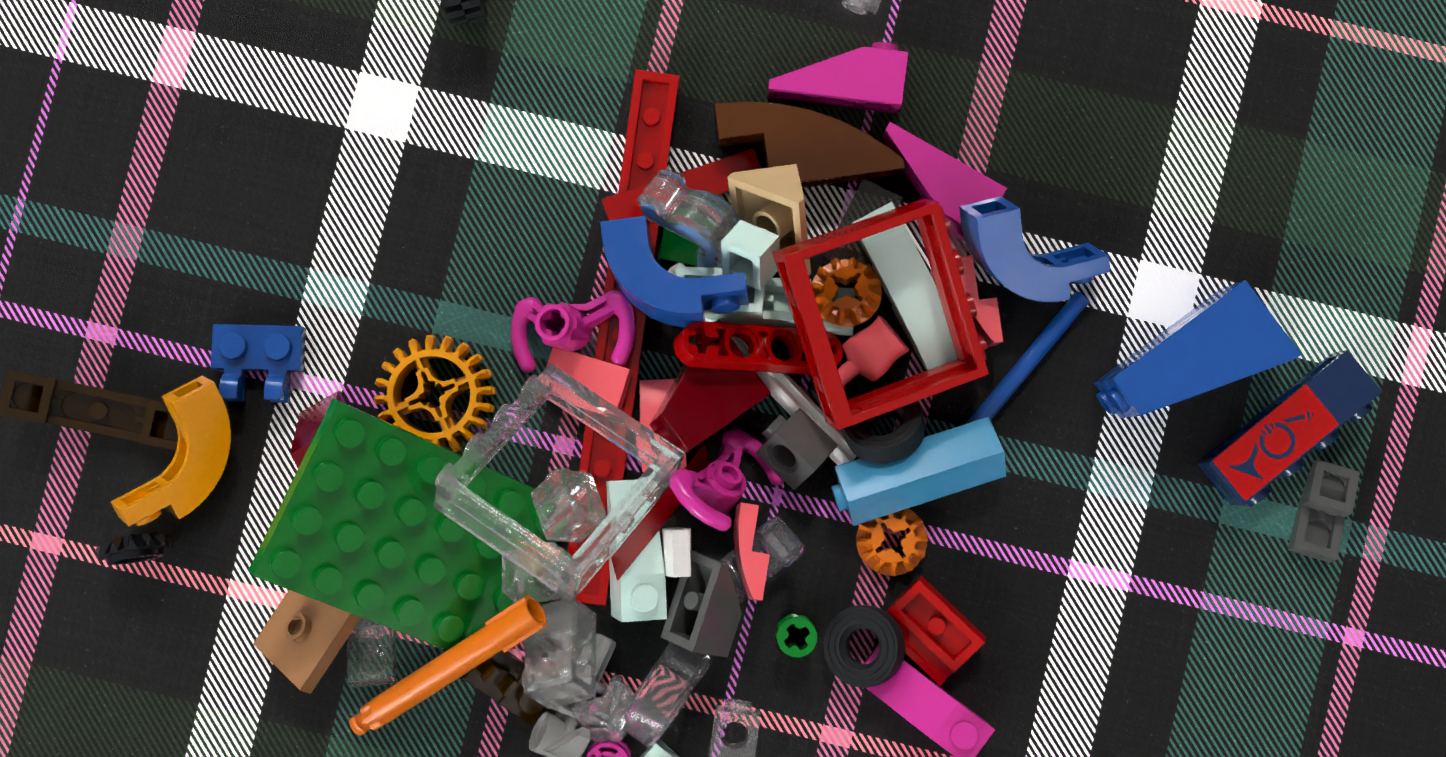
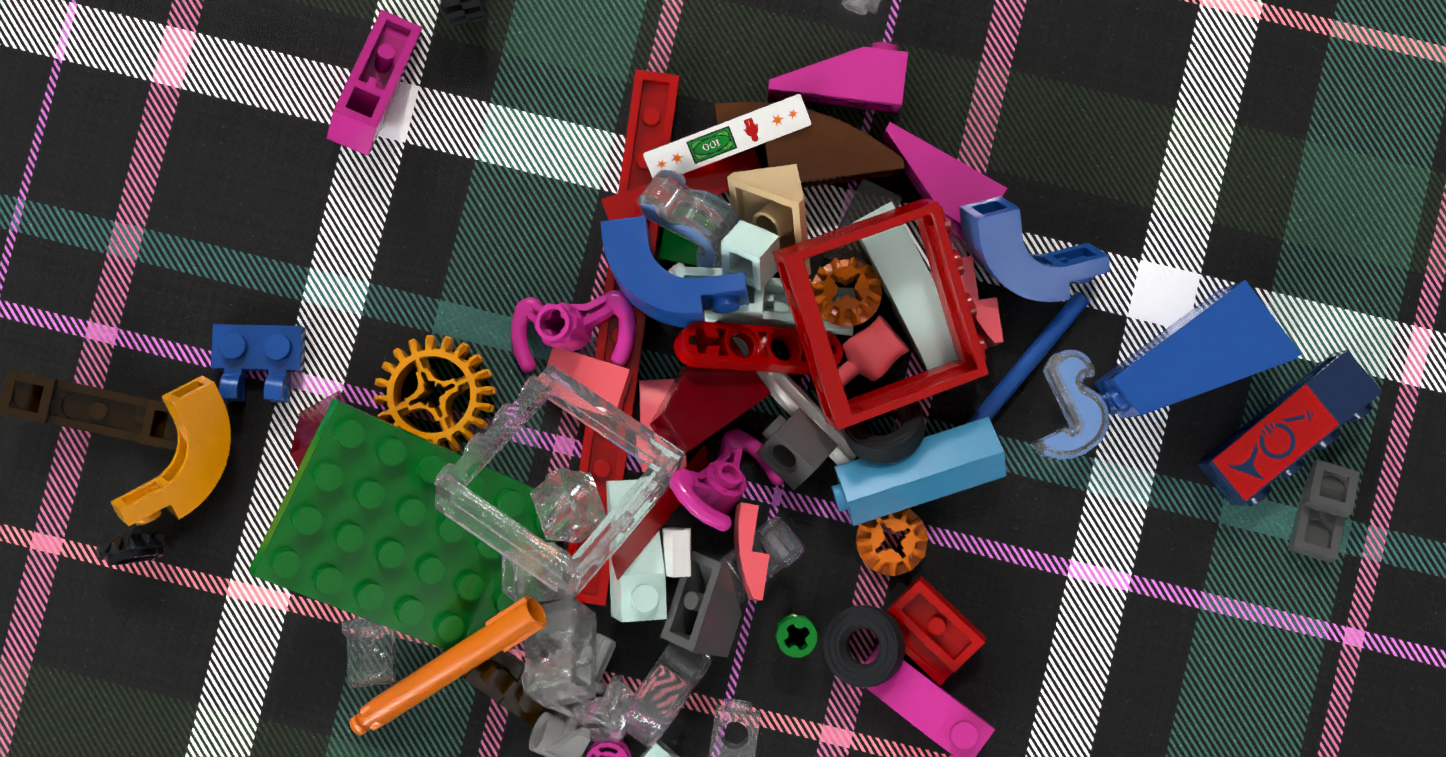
medium nougat plate [253,590,361,694] -> none
none -> dark pink slope [326,9,423,156]
none -> white sticker [643,94,811,184]
none -> clear animal [1029,350,1110,460]

